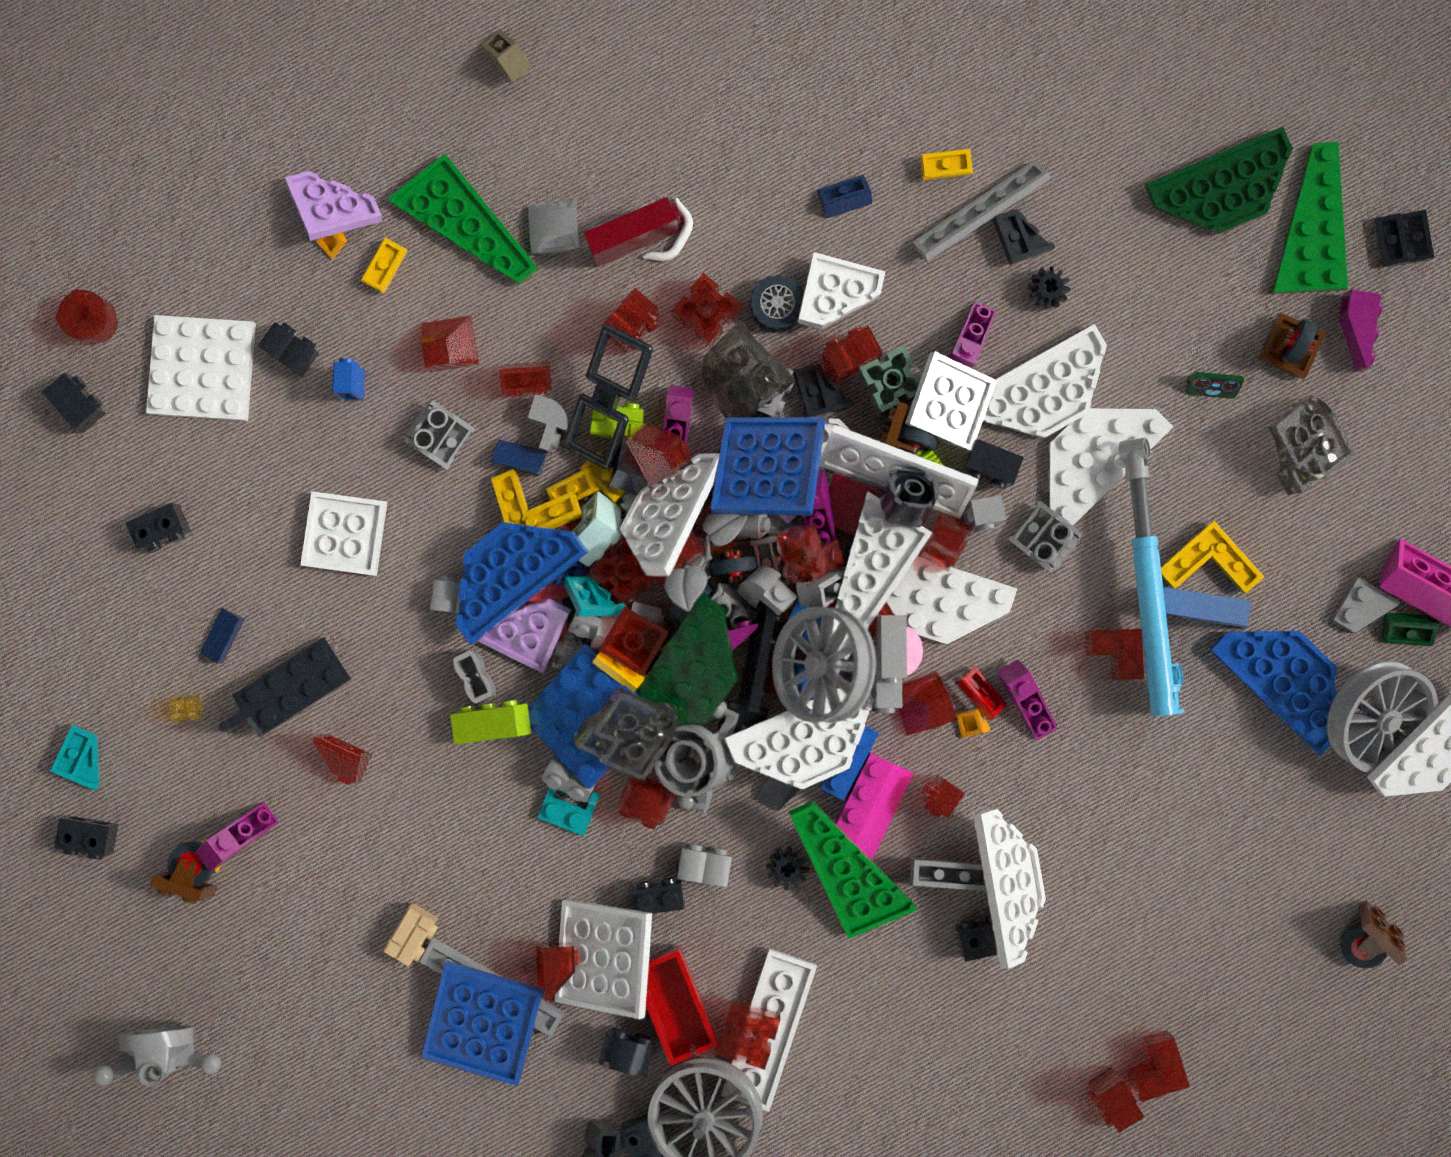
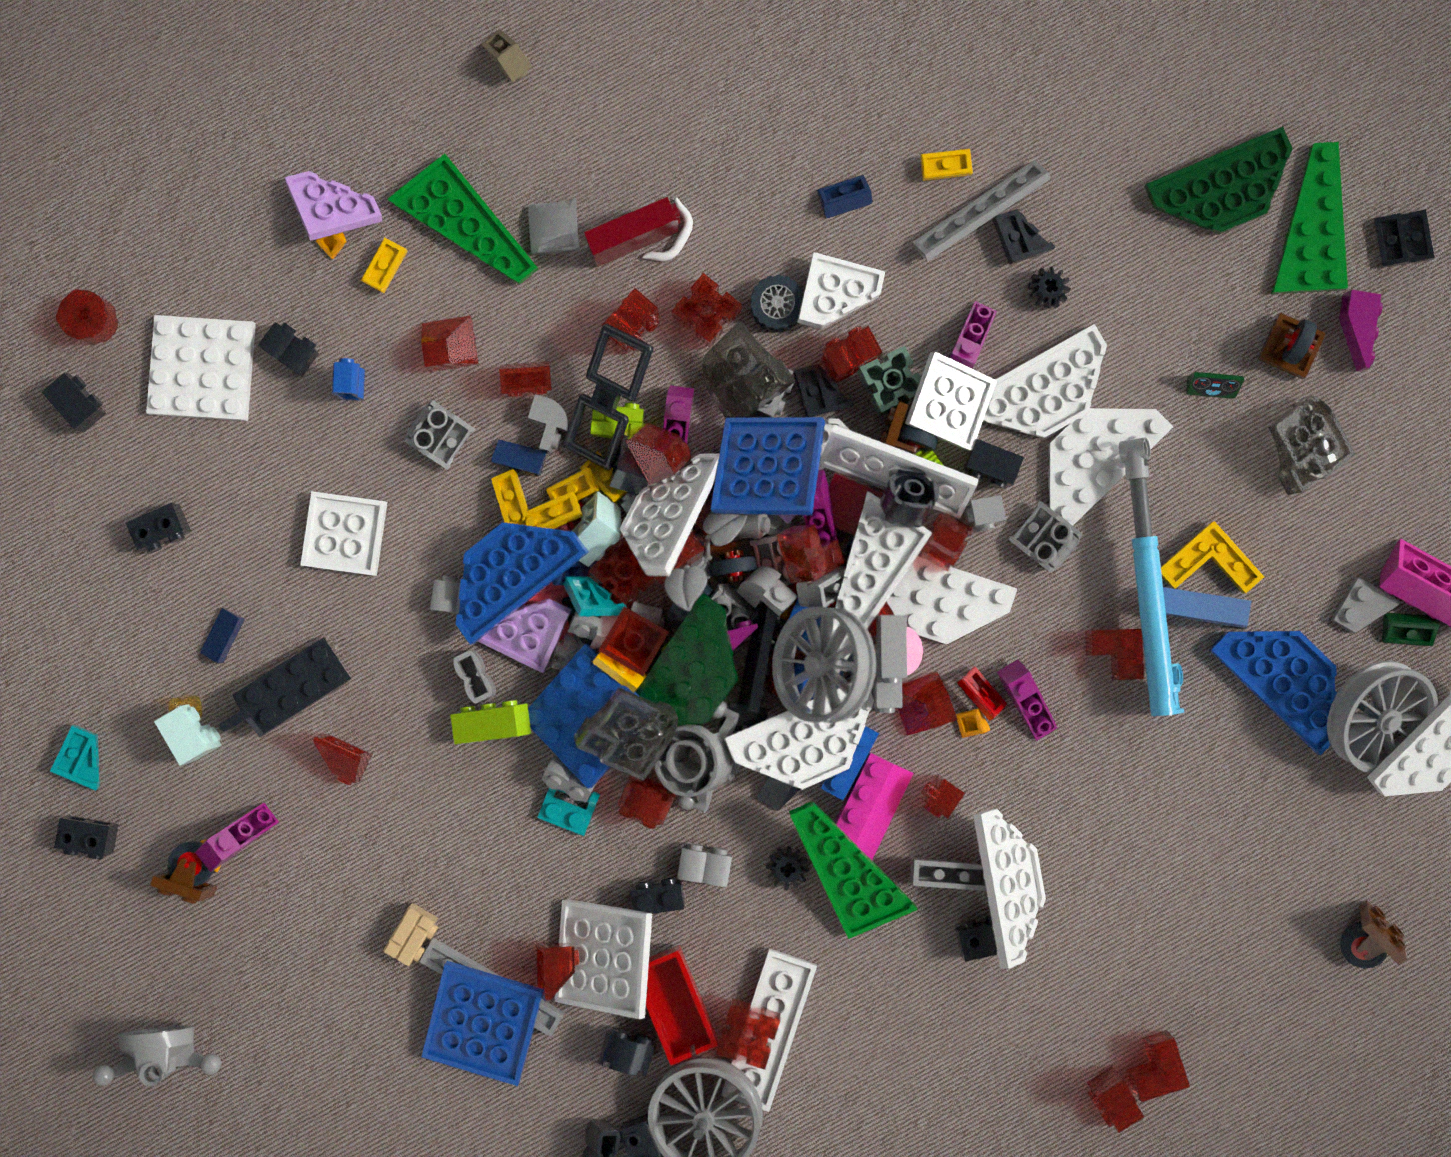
none -> light aqua brick [154,704,222,766]

